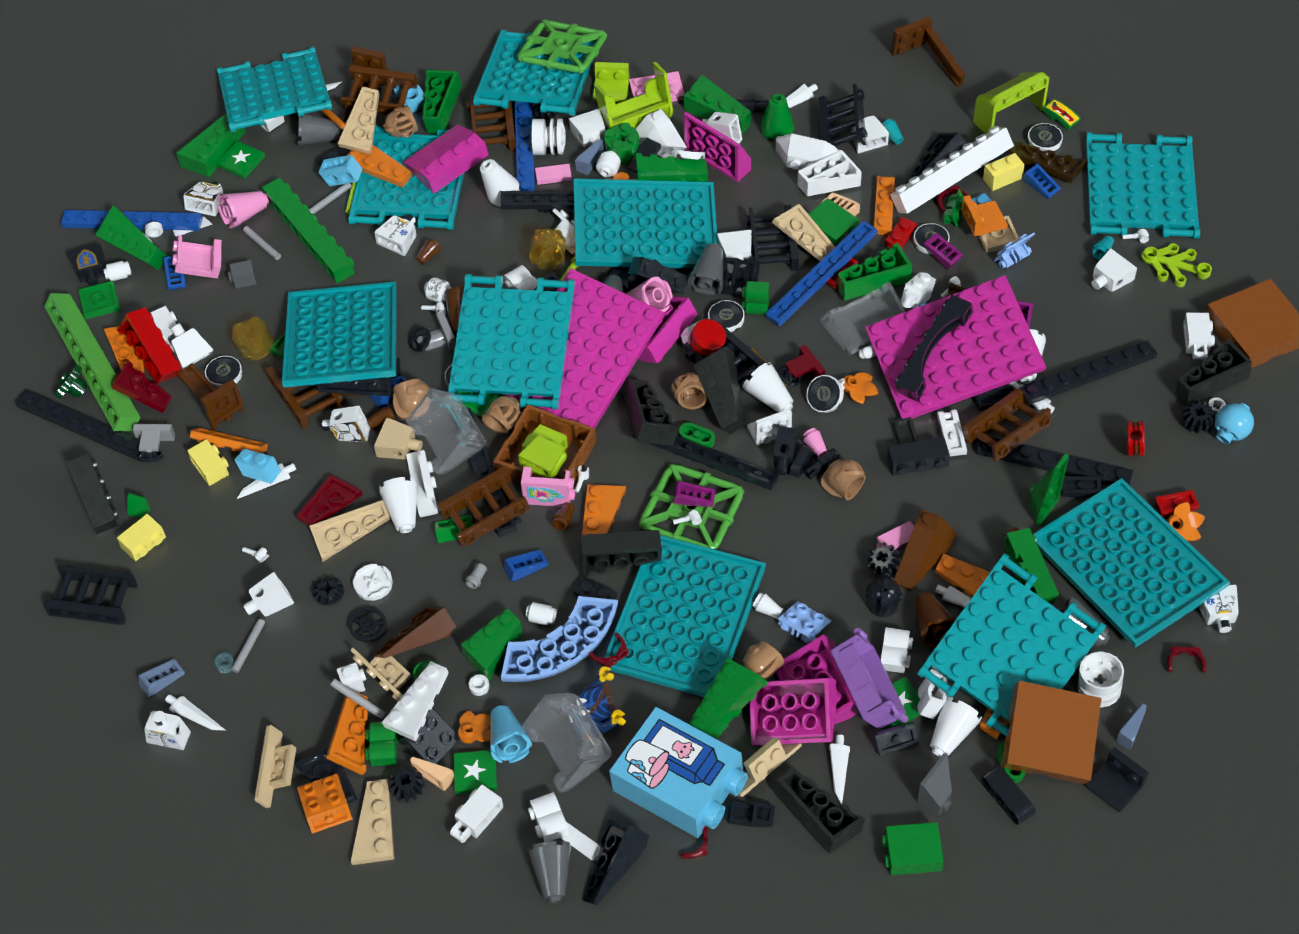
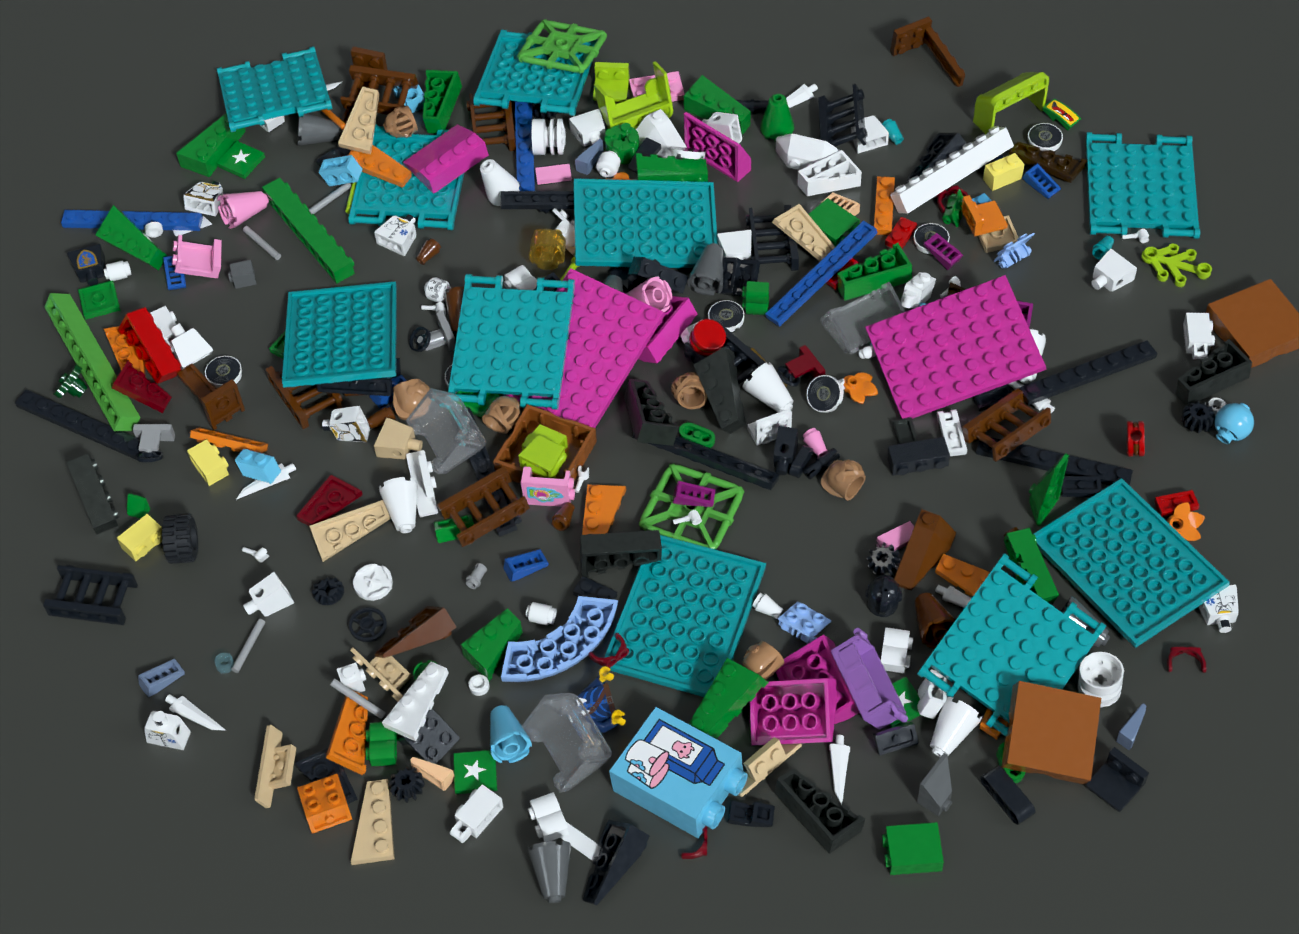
clear yellow brick [232,316,274,360] -> none
orange plate [458,711,490,744] -> none
black arch [895,294,973,401] -> none
none -> black tyre [162,513,198,564]

